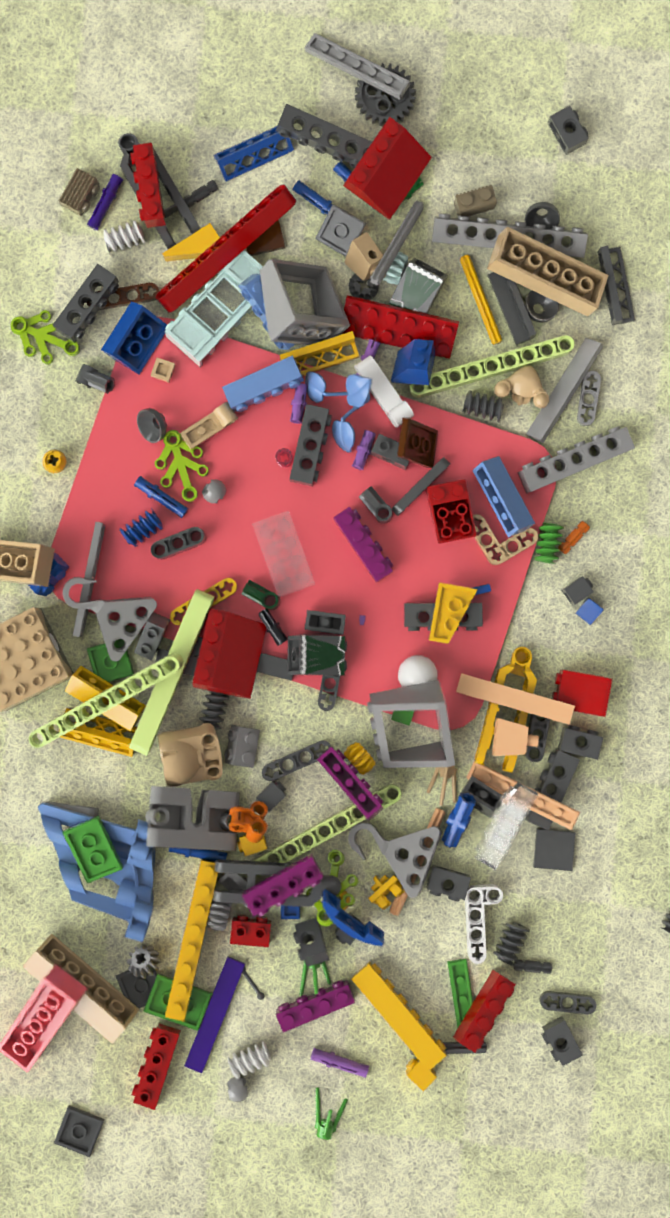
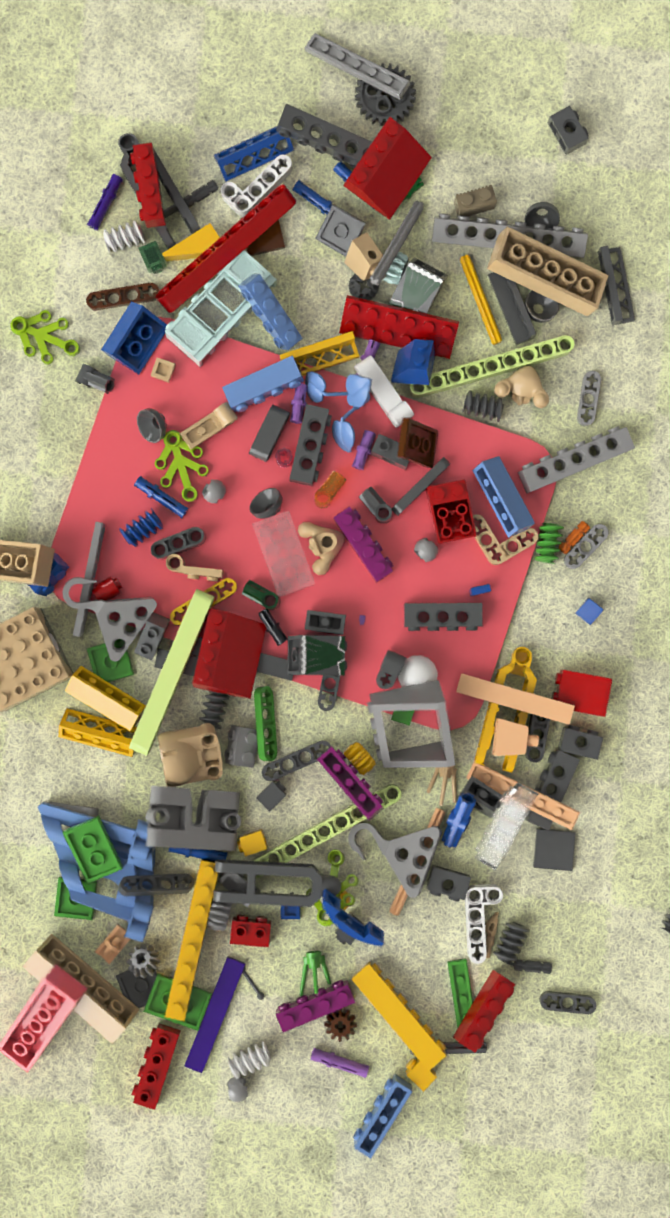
yellowish green beam [29,653,183,748] -> none
yellow piece [42,449,67,474] -> none
dark grey brick [53,263,119,343] -> none
dark grey tile [54,1105,105,1157] -> none
dark tan brick [58,168,100,216] -> none
orange piece [229,801,268,843] -> none
magenta brick [242,853,323,917] -> none
light grey windscreen [260,259,350,345] -> none
dark grey brick [293,917,329,967] -> none
bright green plant [315,1087,348,1140] -> none
yellow hips [368,875,405,910] -> none
yellow wing [429,583,478,644] -> none
light grey tile [526,338,603,443] -> none
dark grey brick [541,1016,583,1066] -> none
dark grey brick [561,576,594,606] -> none
none -> bright green tile [54,877,97,920]
none -> red brick [92,576,122,601]
none -> light nougat hips [95,924,130,964]
none -> dark grey beam [118,874,194,896]
none -> clear green brick [139,241,166,274]
none -> tan plate [166,554,224,582]
none -> white beam [221,155,292,217]
none -> dark grey beam [249,404,290,462]
none -> dark grey piece [250,488,282,519]
none -> bright green beam [254,686,277,761]
none -> tan head [298,522,345,575]
none -> clear yellow piece [314,470,347,509]
none -> reddish brown gear [324,1008,357,1042]
none -> medium blue brick [353,1074,413,1159]
none -> dark grey piece [376,650,406,689]
none -> light grey piece [414,538,439,562]
none -> tan hand [485,912,499,958]
none -> light grey beam [564,524,608,569]

